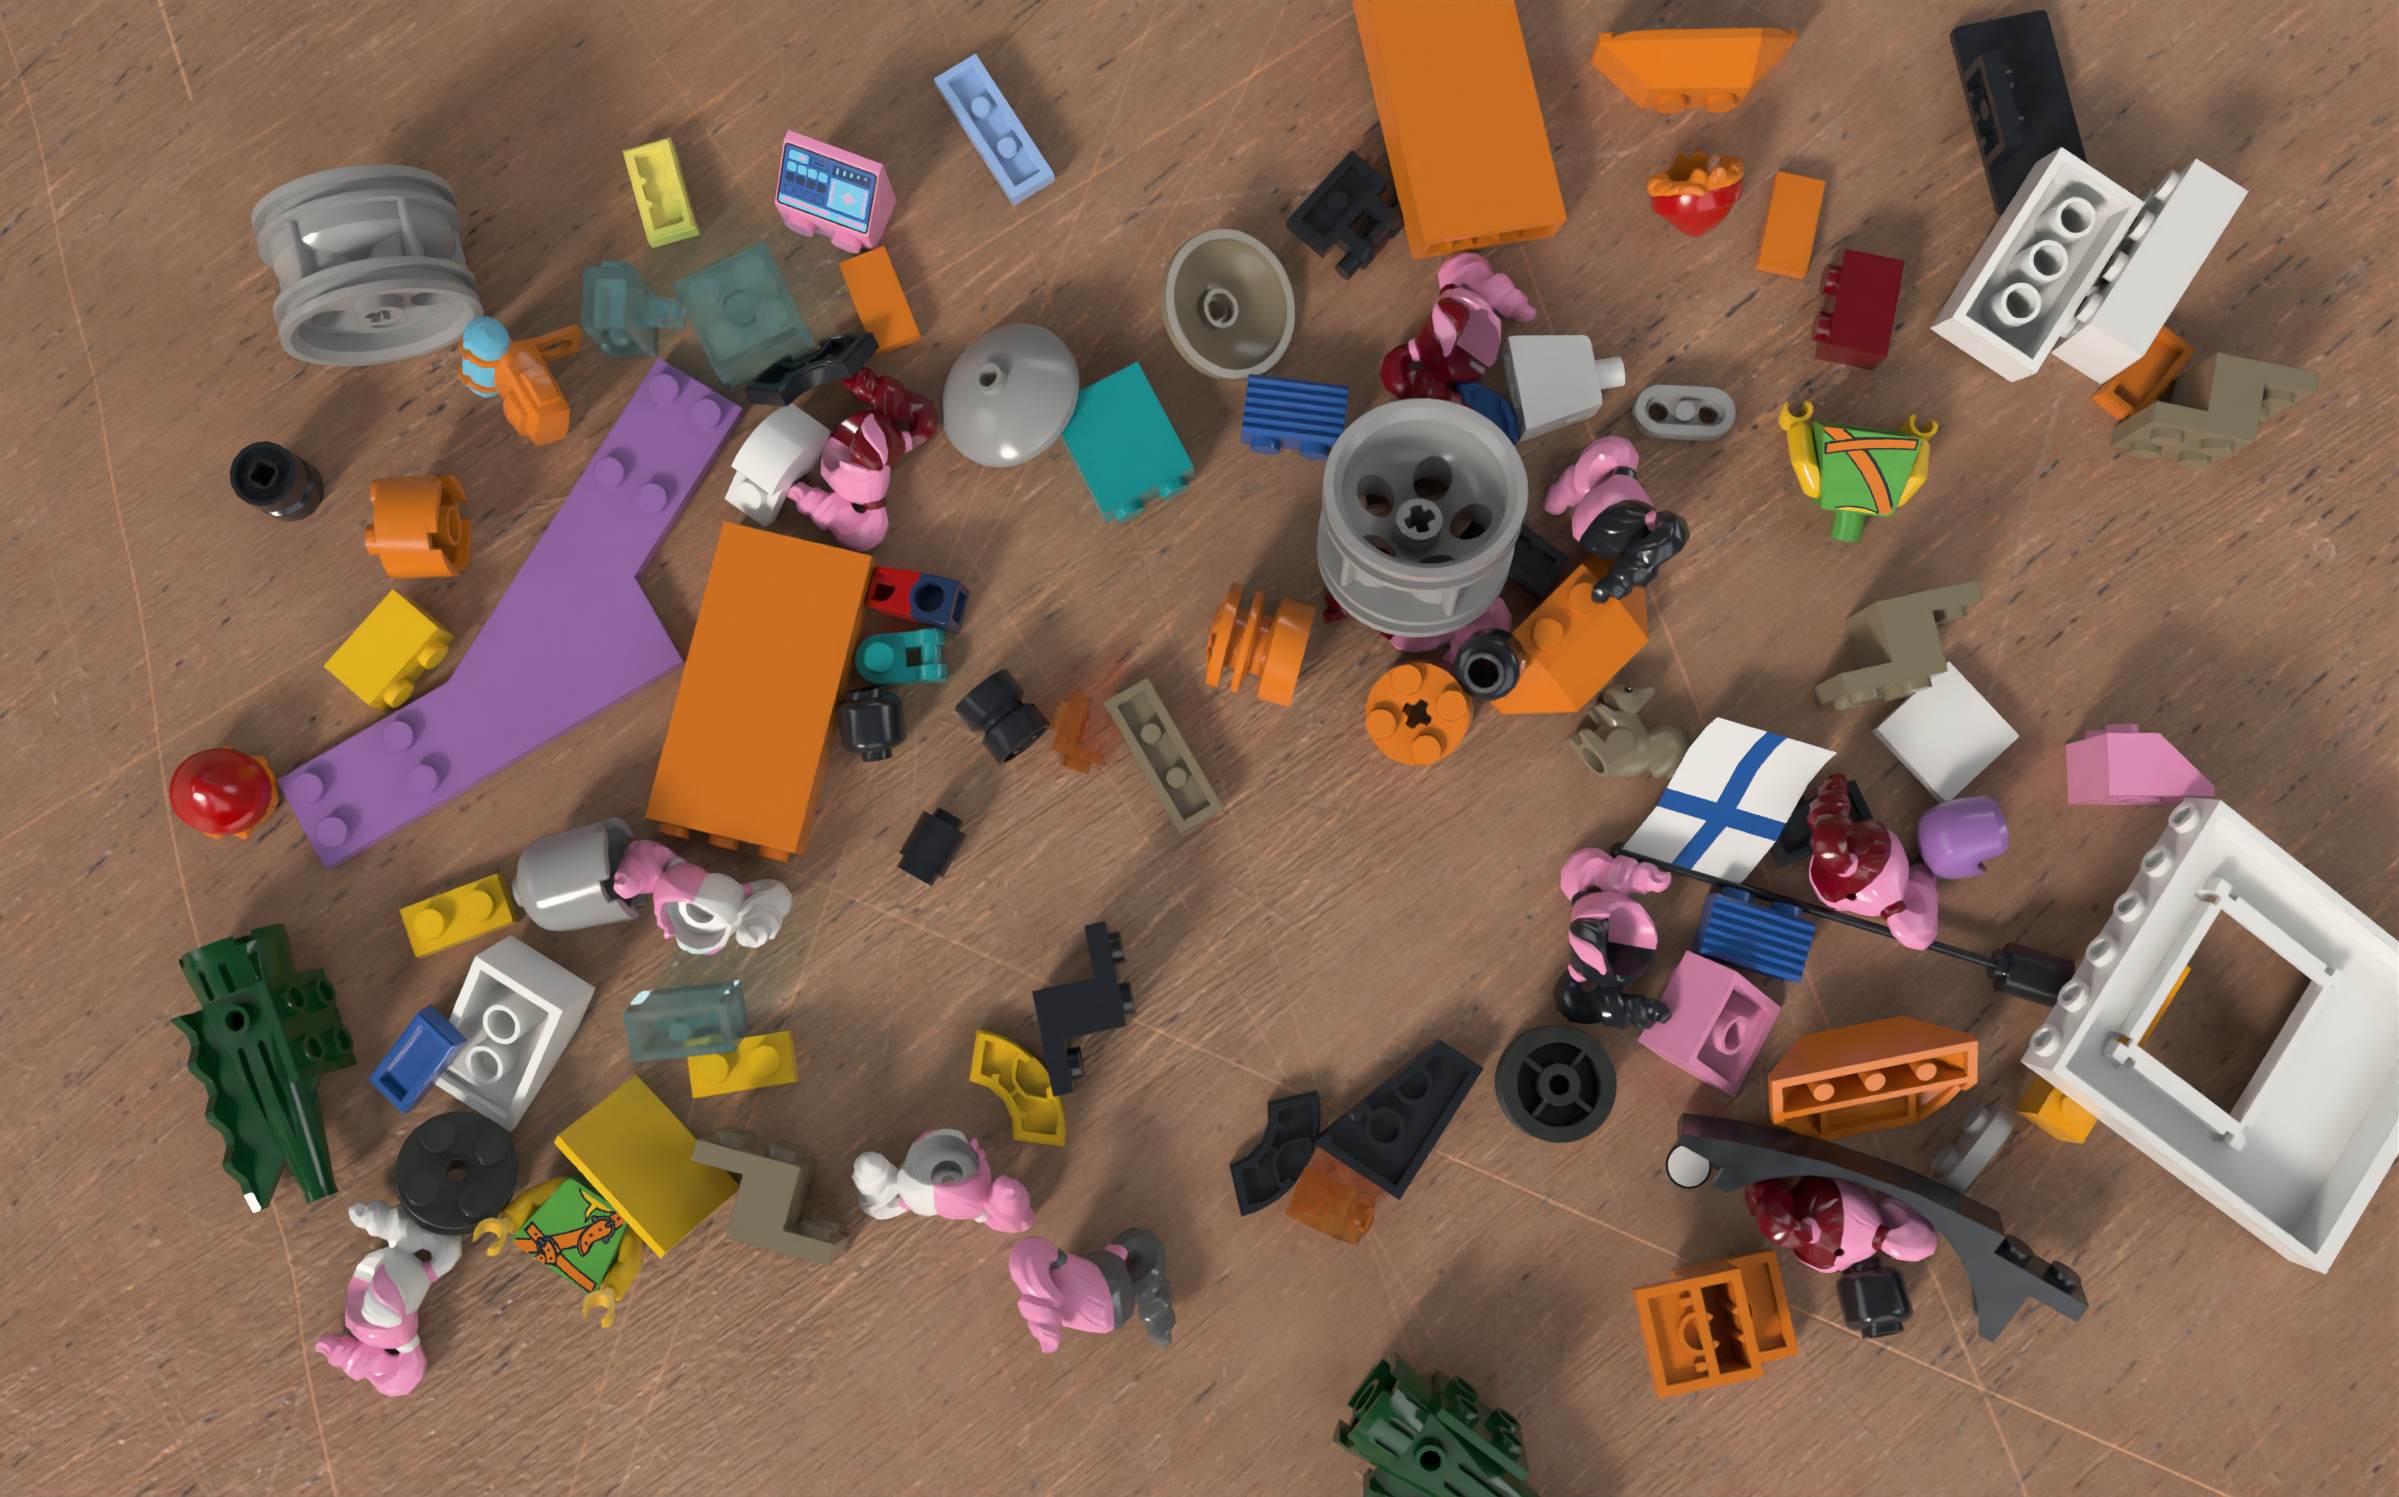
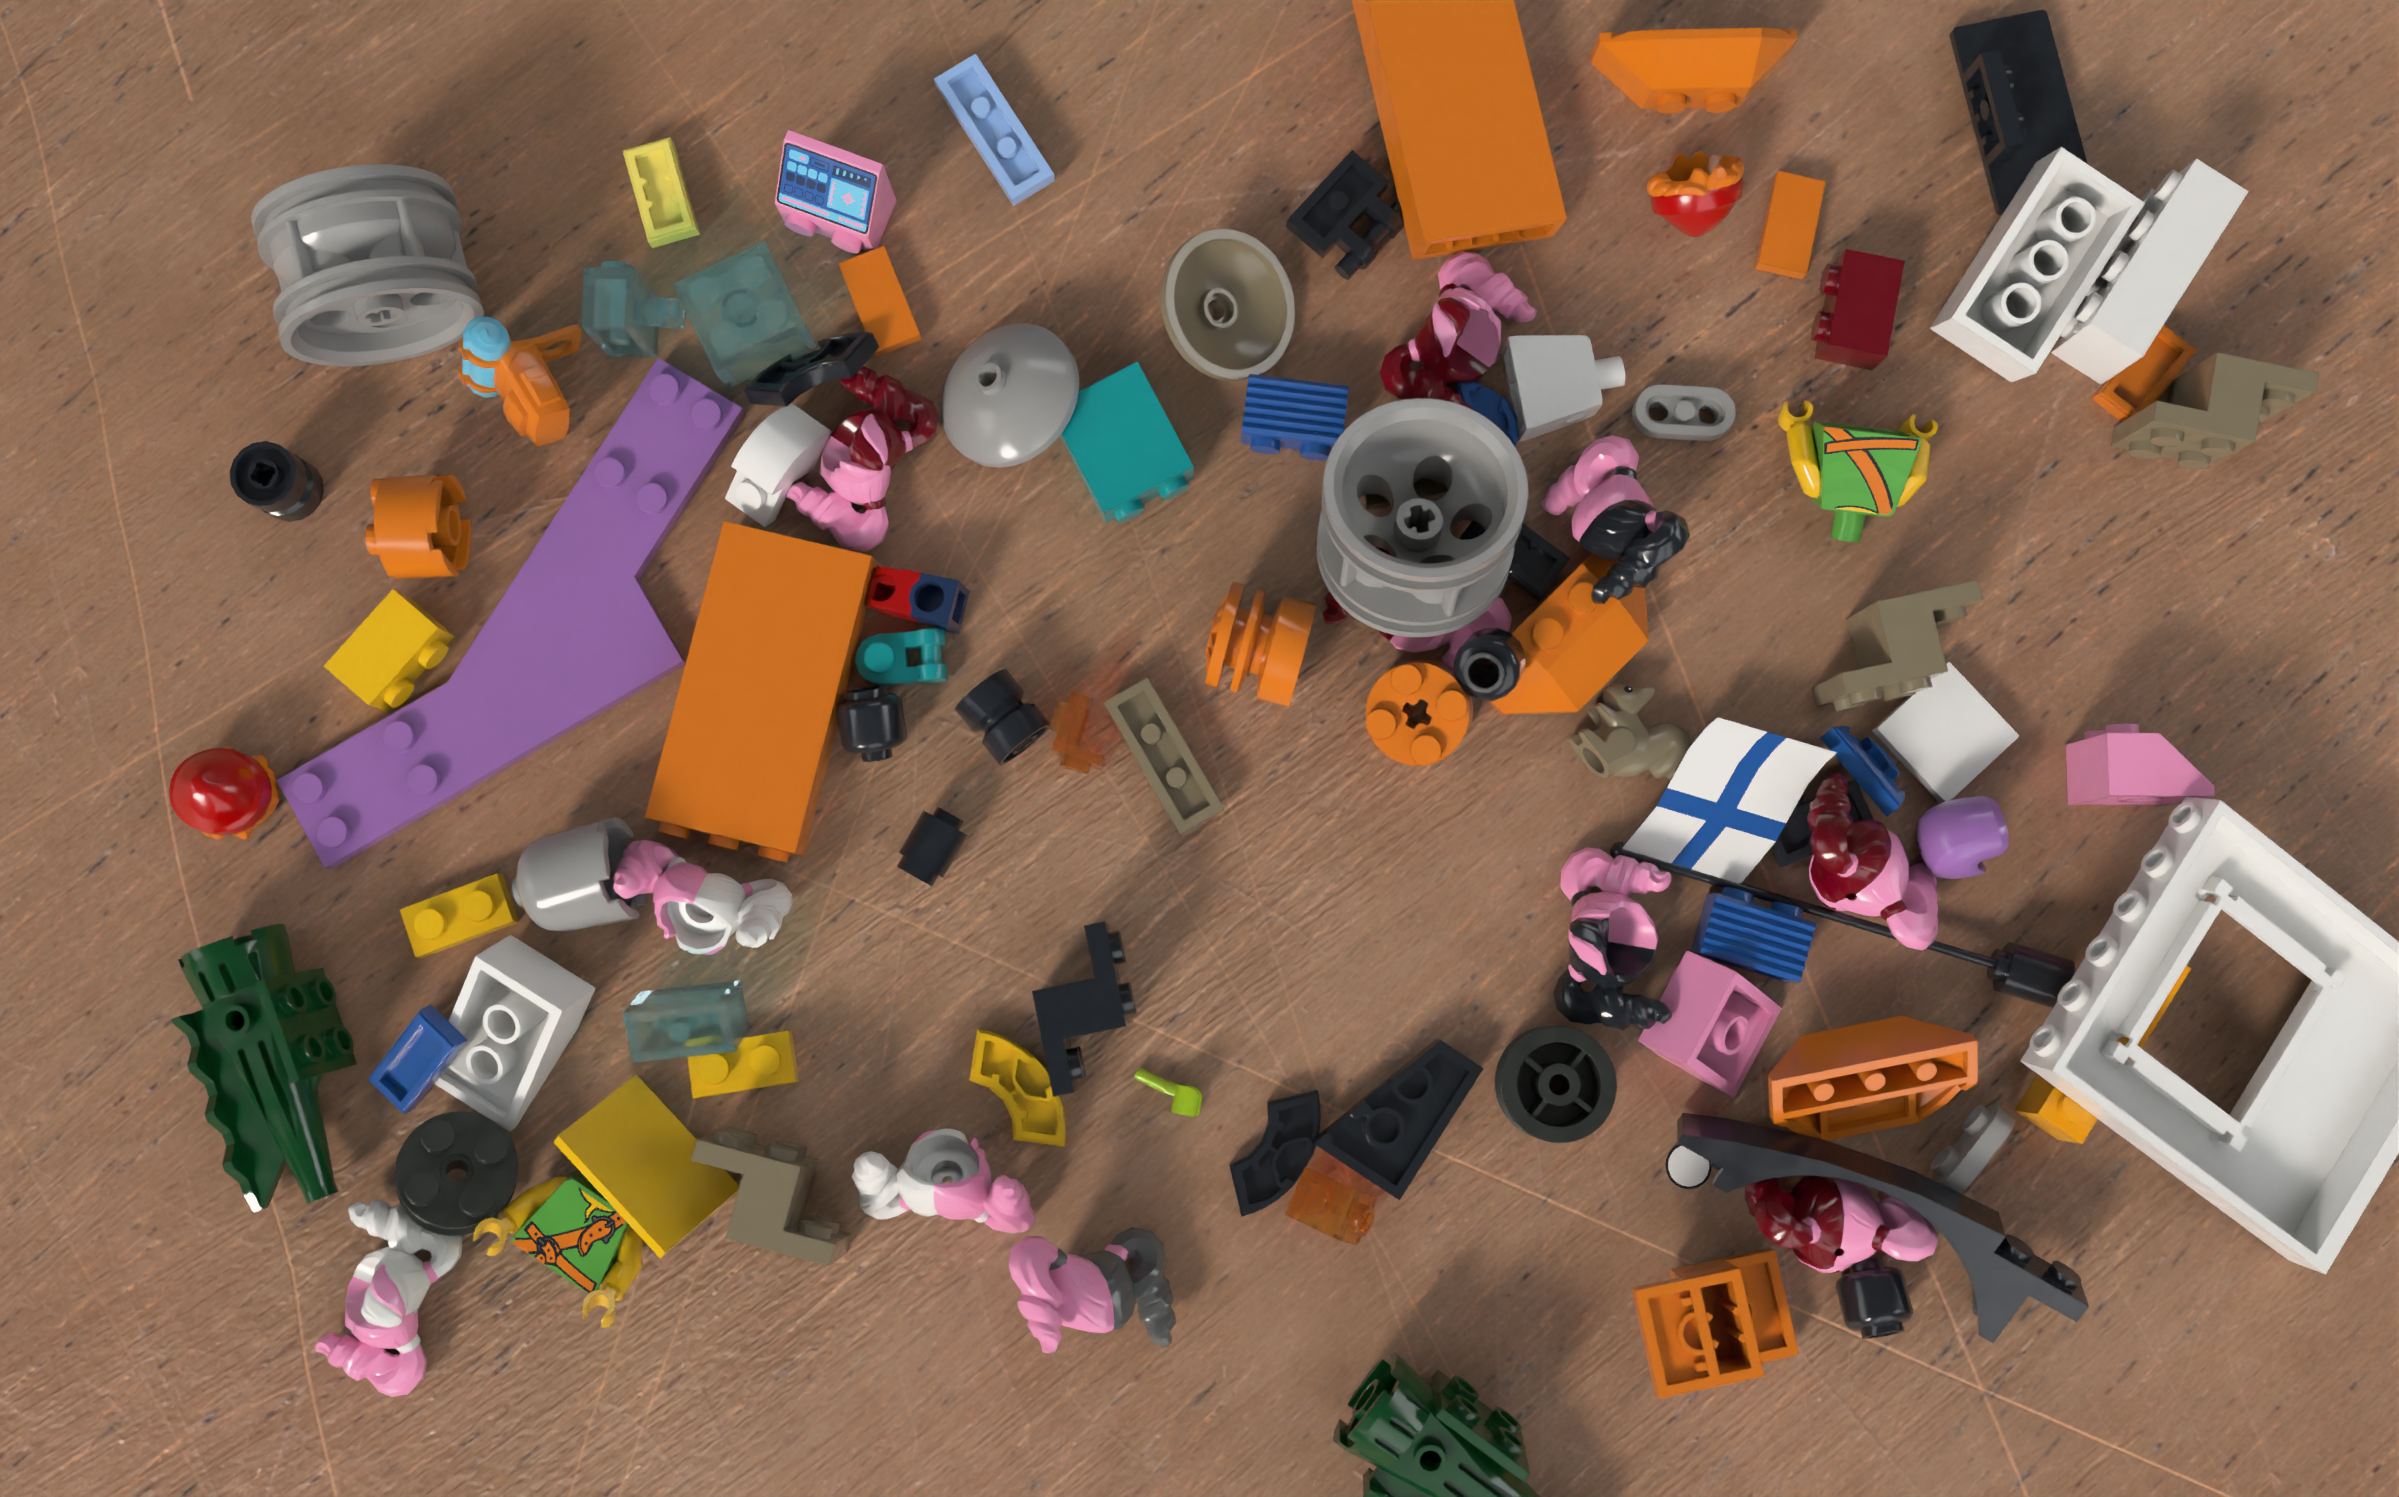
none -> lime hand [1134,1067,1202,1117]
none -> blue tile [1820,725,1905,817]

